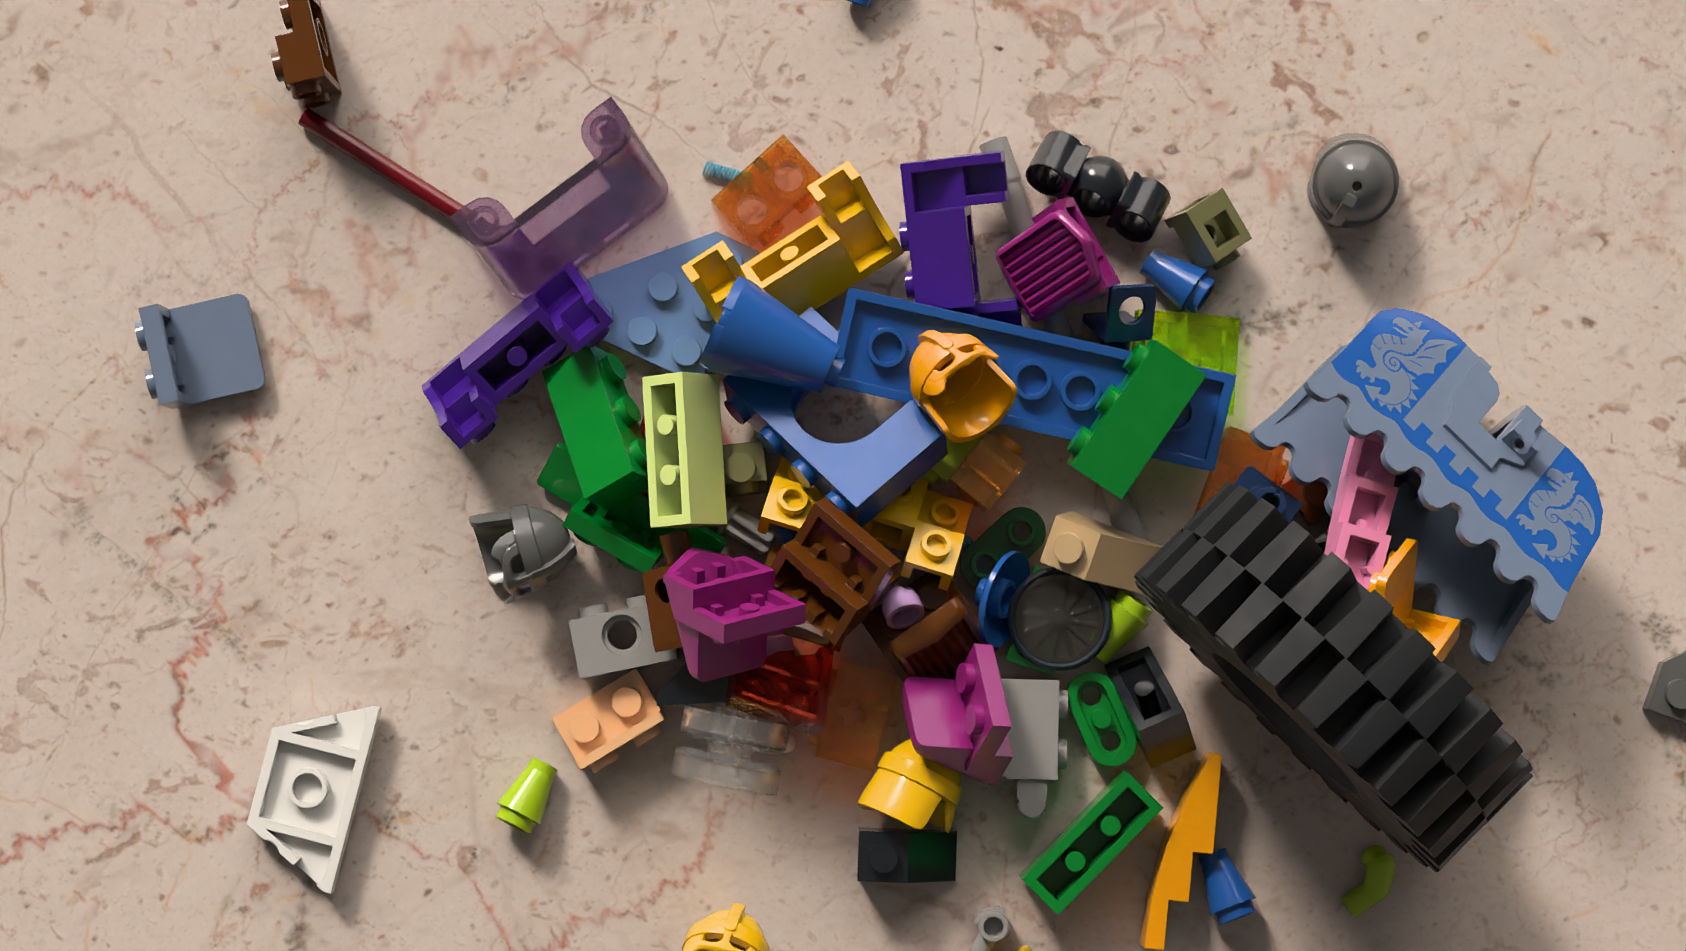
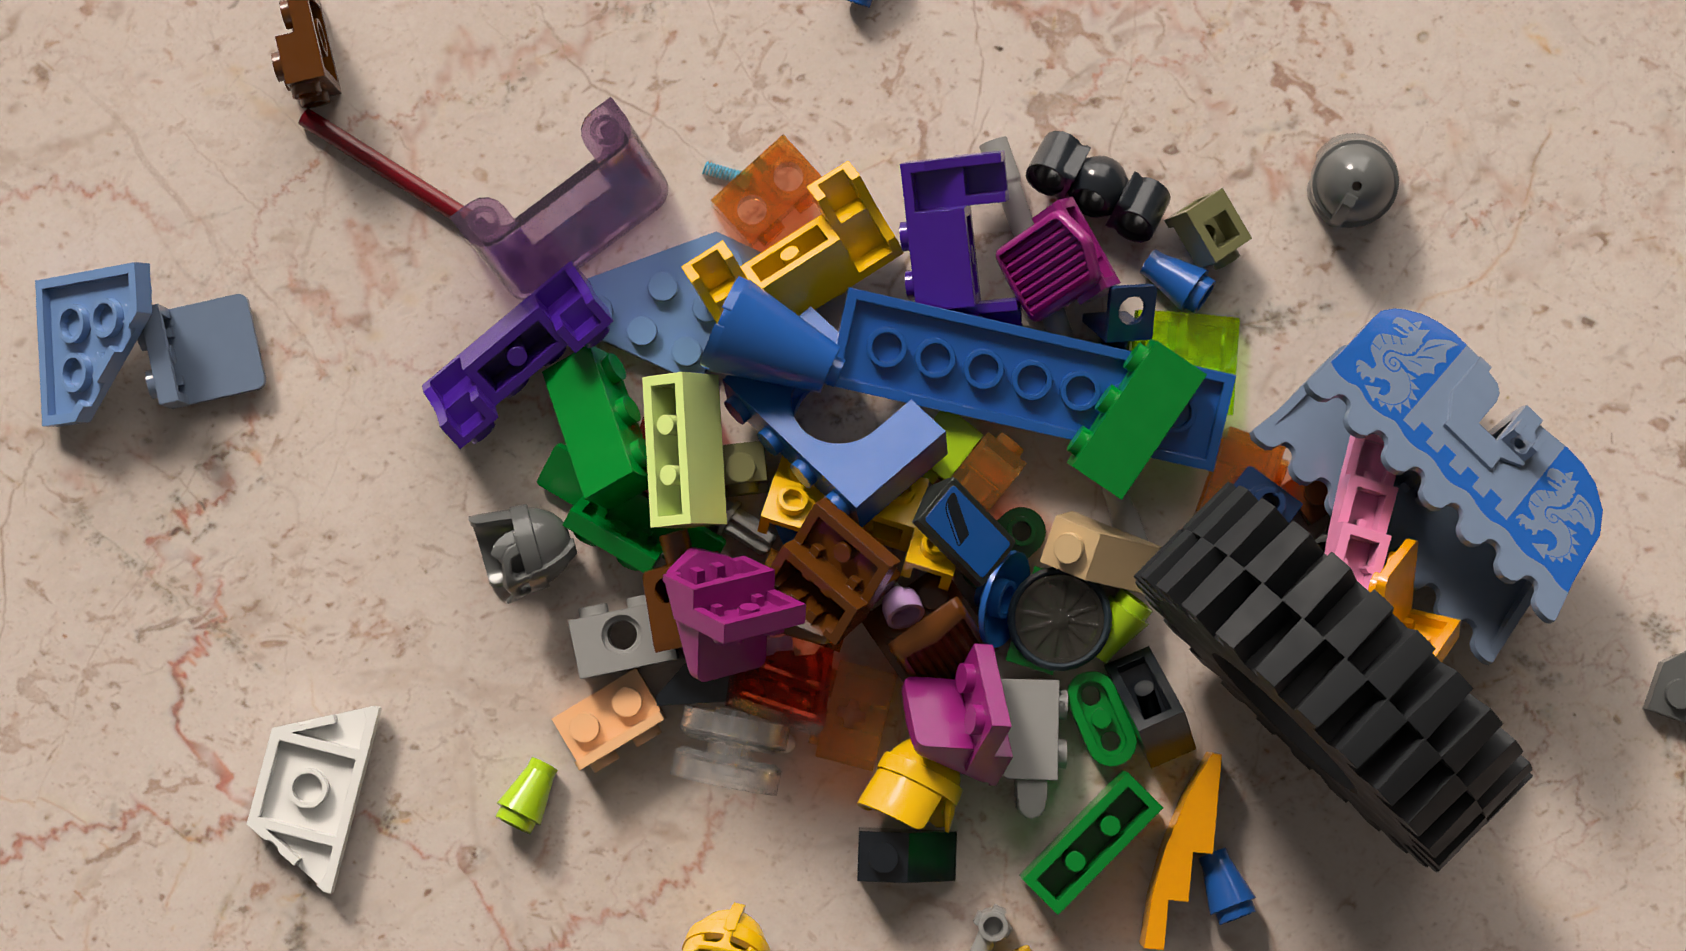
light orange helmet [909,330,1017,443] -> none
lime arm [1341,845,1396,918] -> none
none -> medium blue plate [35,262,152,427]
none -> slope [912,477,1016,588]

